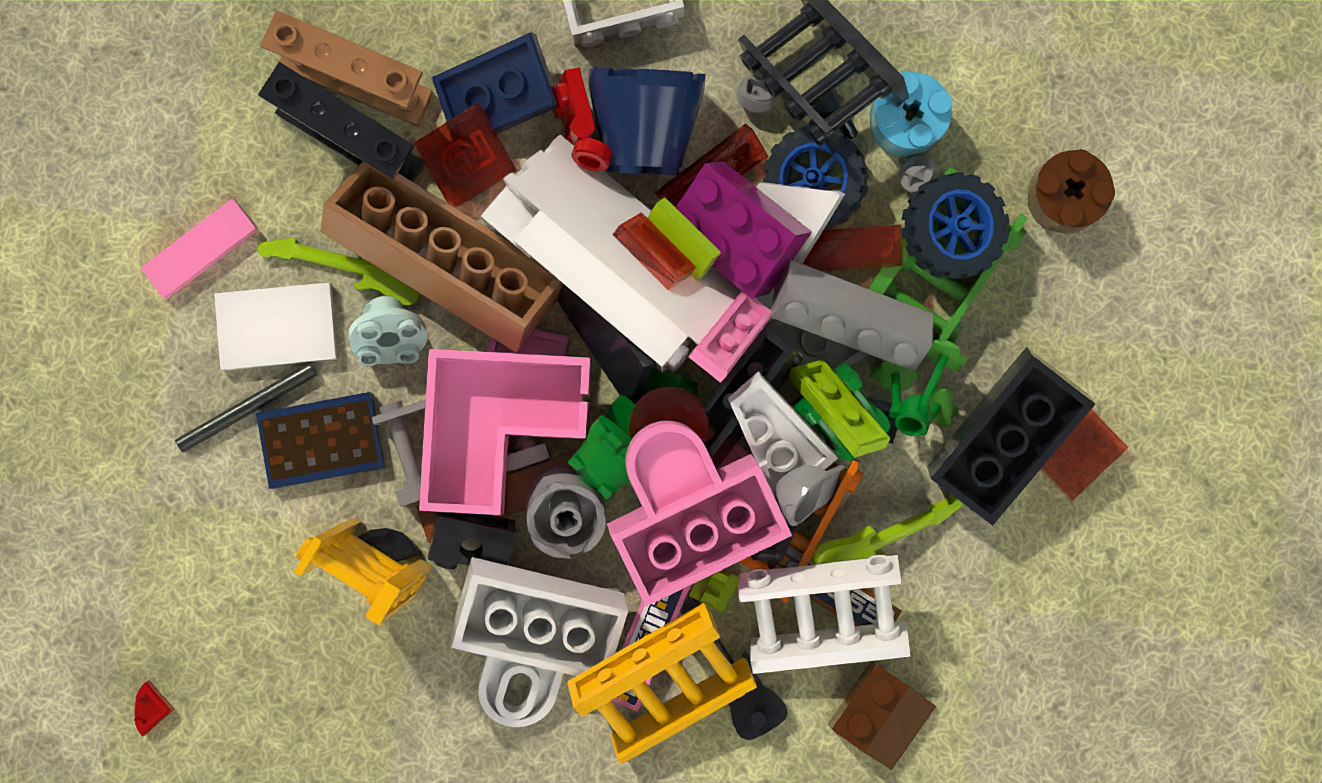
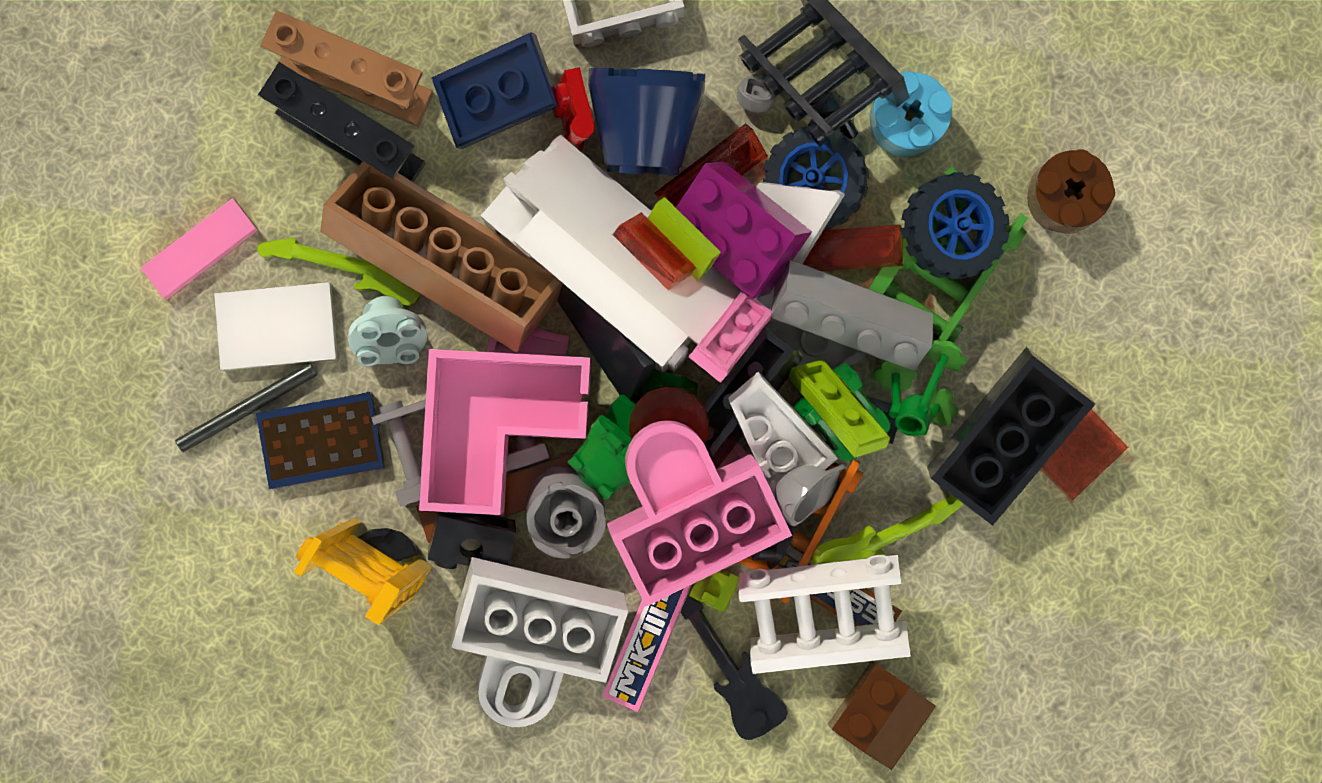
red tile [134,680,175,737] -> none
clear red tile [414,104,518,209] -> none
yellow fence [567,603,757,765] -> none
red tile [571,138,612,171] -> none
light grey tile [900,155,940,193] -> none

